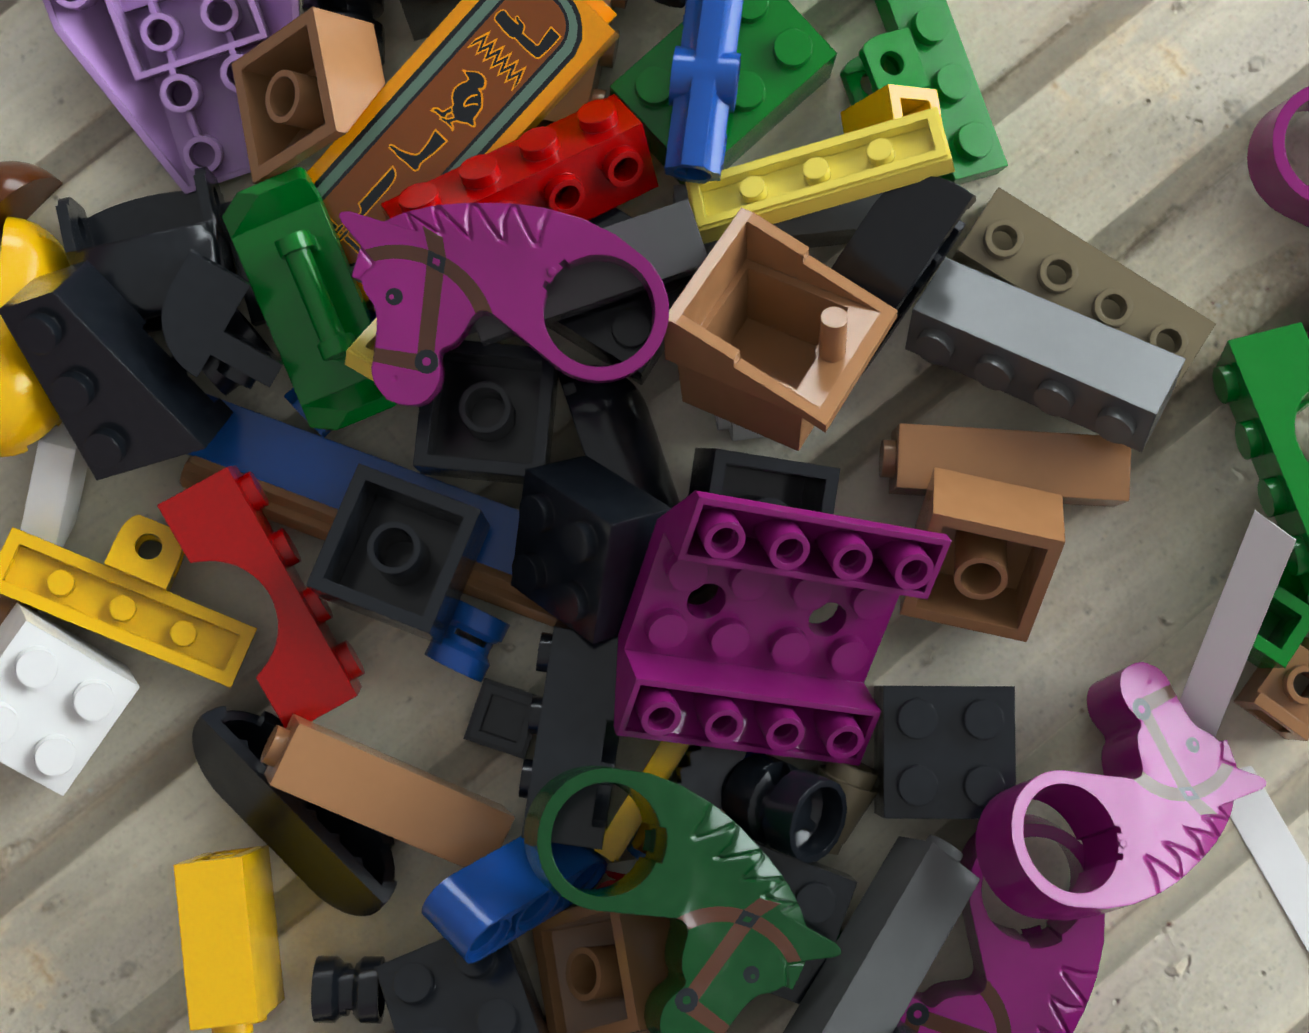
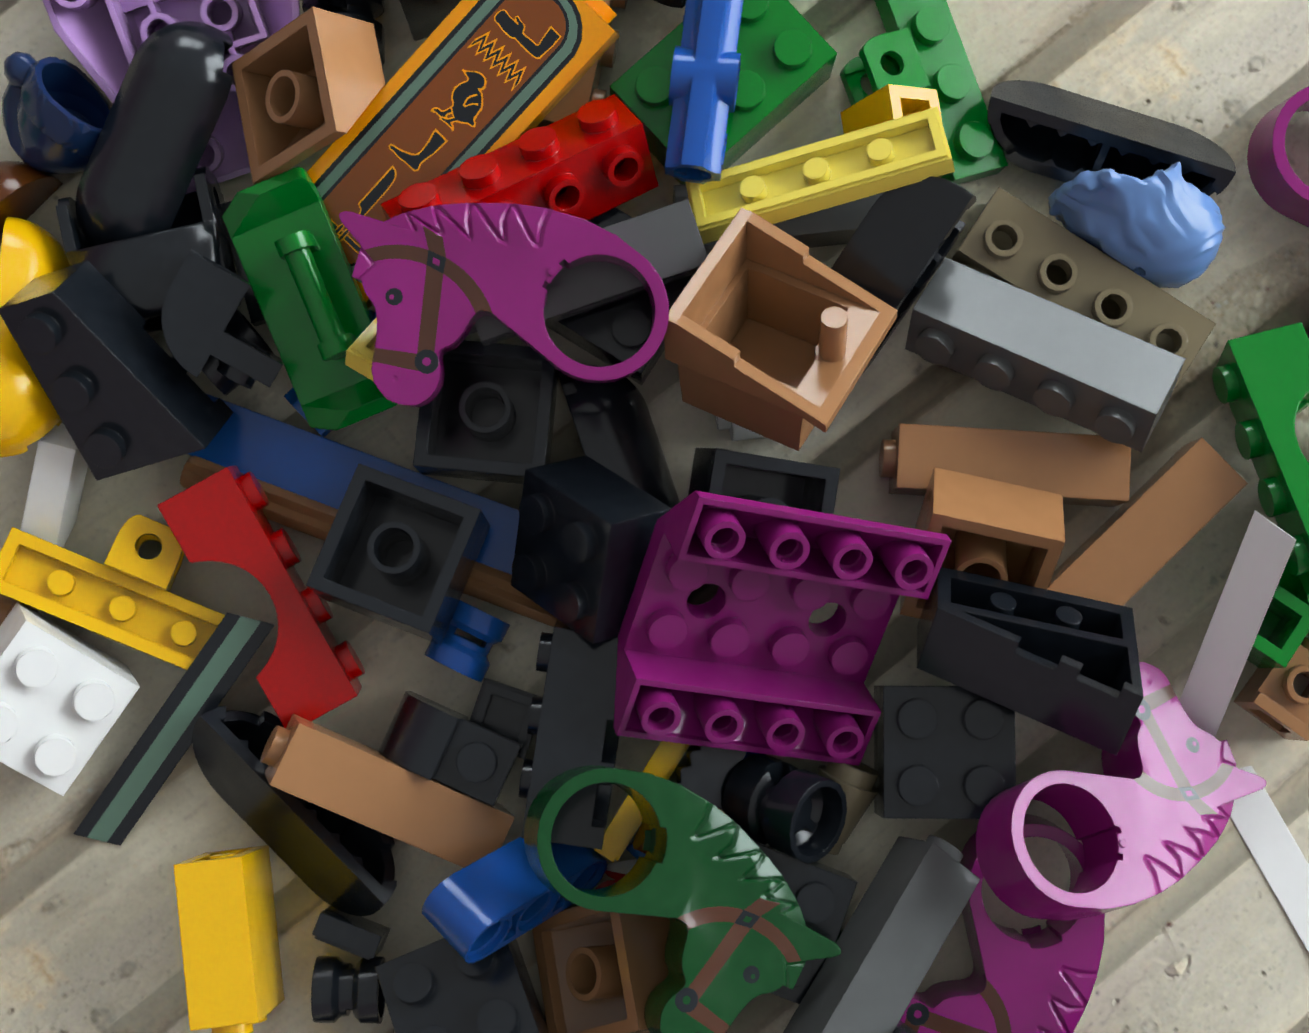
none -> dark blue piece [2,51,111,175]
none -> sticker [74,612,275,845]
none -> black brick [75,21,233,246]
none -> black tile [312,906,391,960]
none -> black brick [378,691,522,806]
none -> black wedge [917,567,1144,756]
none -> black brick [988,80,1236,196]
none -> medium nougat brick [1047,437,1248,606]
none -> medium blue piece [1048,161,1225,288]

